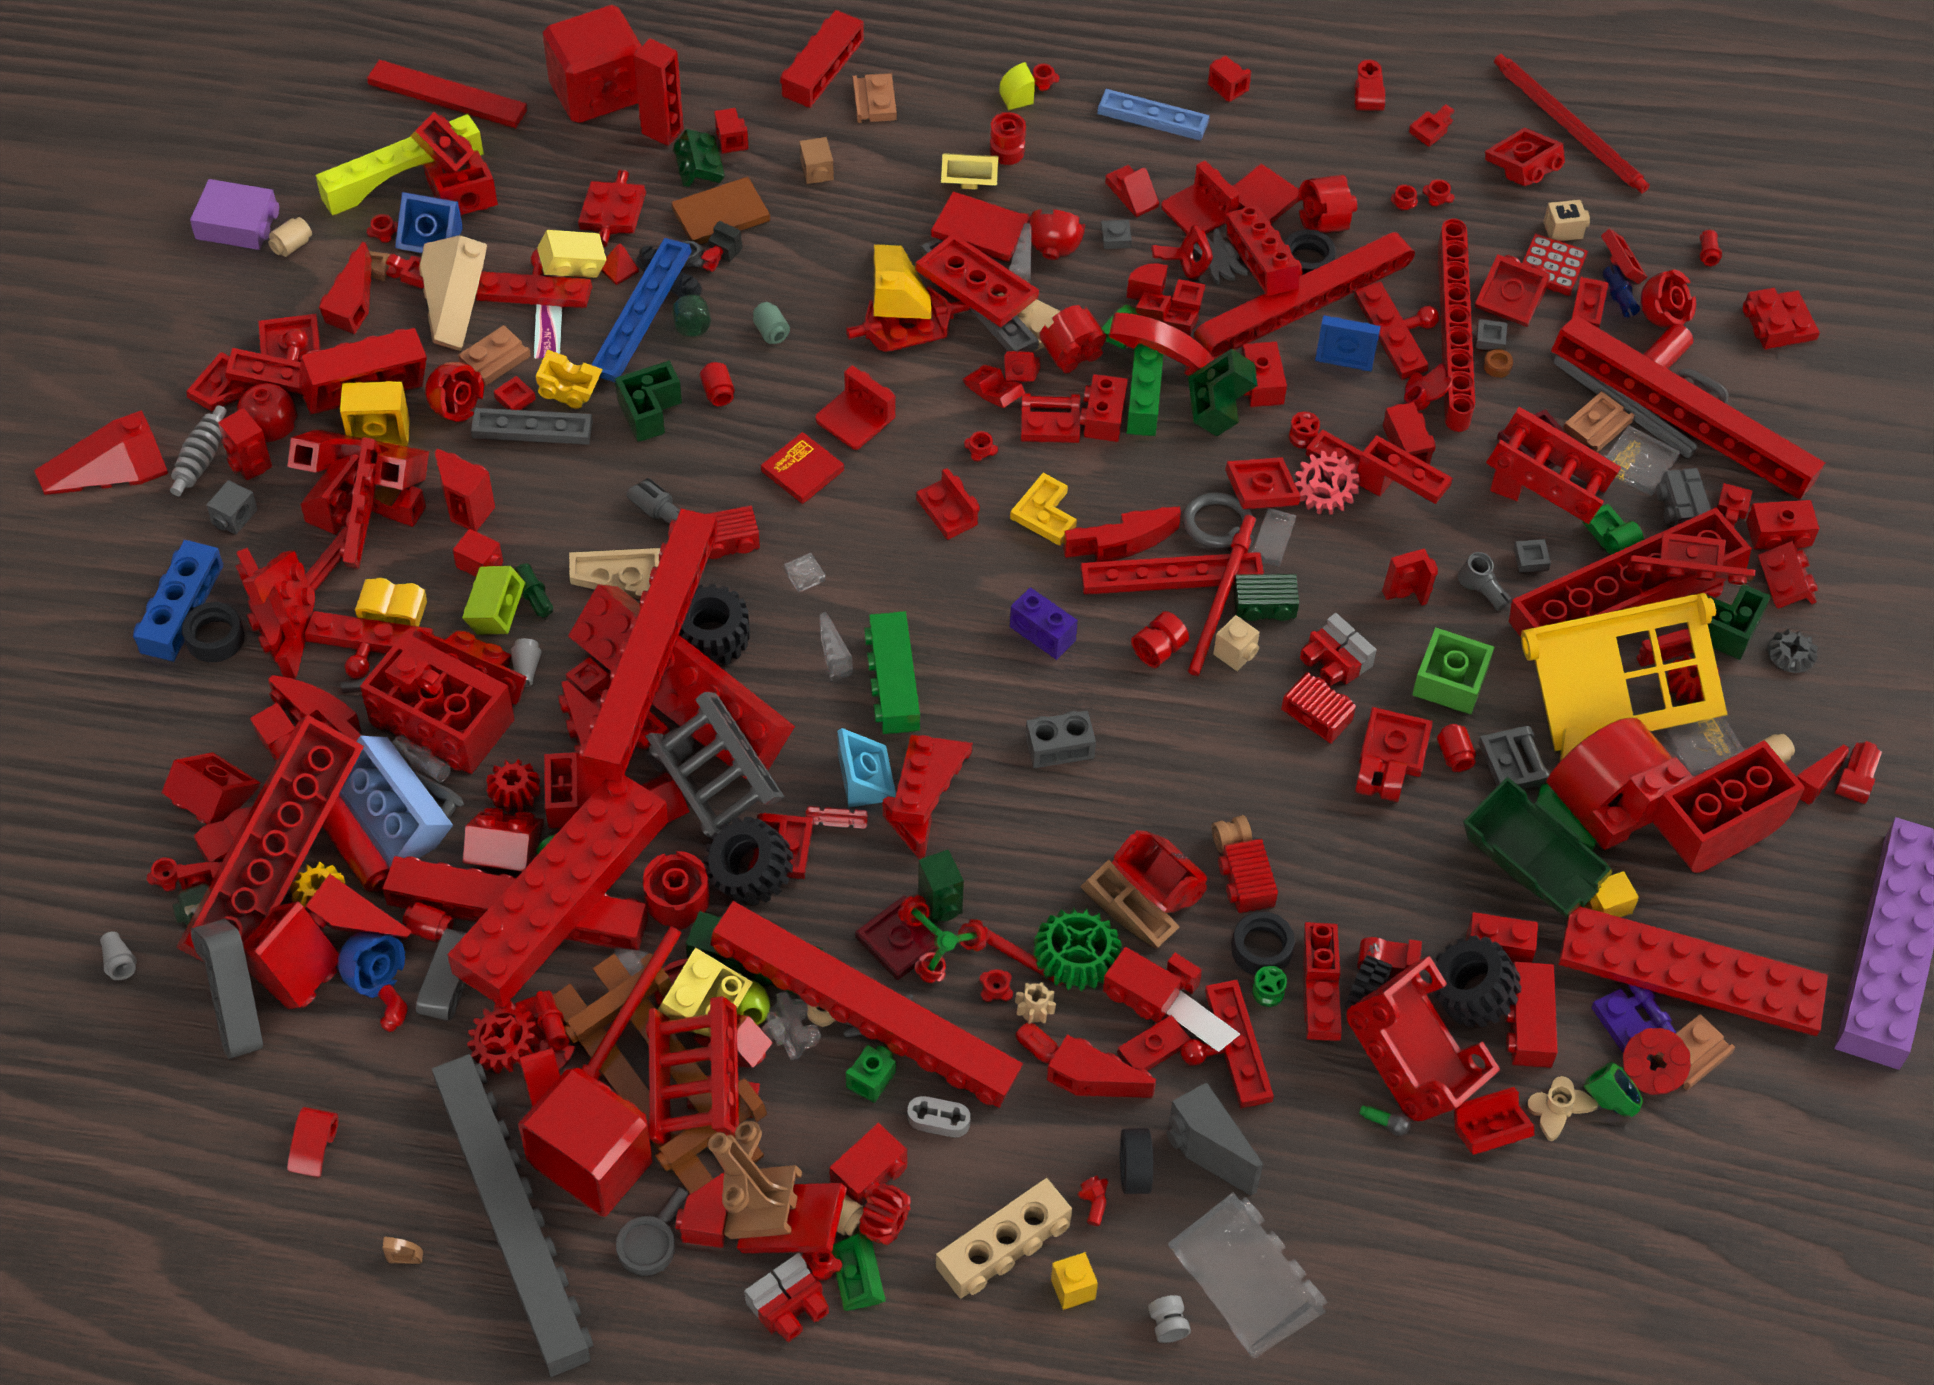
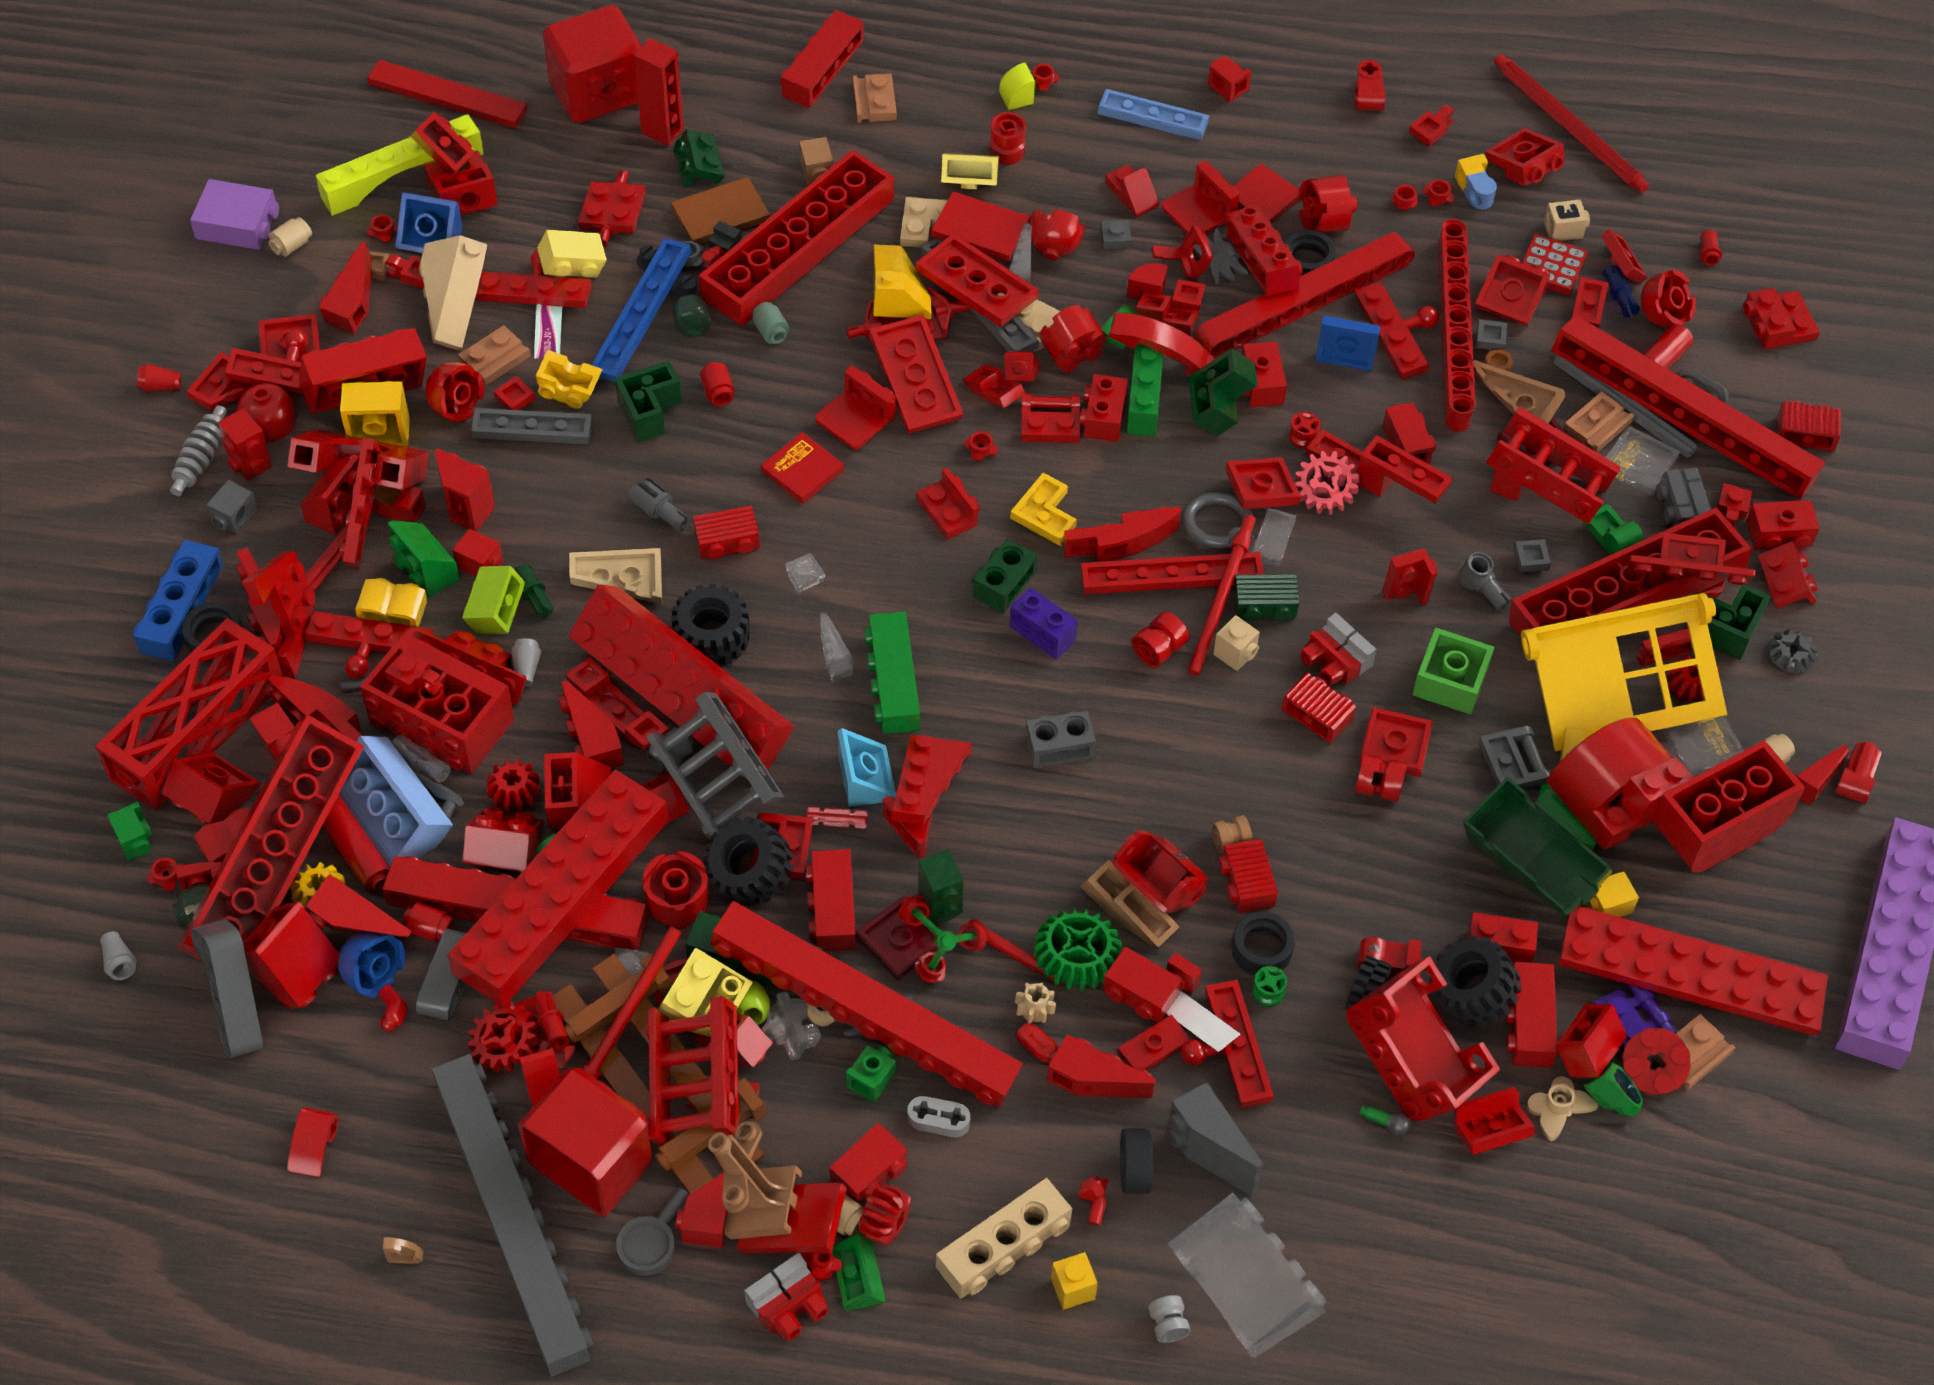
red wedge [34,410,169,495] -> none
red brick [579,509,717,782] -> none
red slope [601,243,639,286] -> none
red brick [714,108,749,154] -> none
red plate [979,969,1013,1002] -> none
red slope [1303,922,1342,1041] -> none
red plate [1404,363,1453,411] -> none
red brick [1437,724,1476,772] -> none
none -> red piece [95,618,283,812]
none -> green brick [107,802,153,860]
none -> red cone [137,363,182,392]
none -> green slope [388,520,460,598]
none -> red brick [699,149,894,327]
none -> red brick [806,849,856,952]
none -> red plate [868,314,964,434]
none -> tan plate [900,197,948,248]
none -> dark green brick [972,539,1037,613]
none -> leg [1455,154,1497,210]
none -> medium nougat wing [1473,360,1565,423]
none -> red brick [1555,1004,1627,1078]
none -> red brick [1776,400,1841,451]

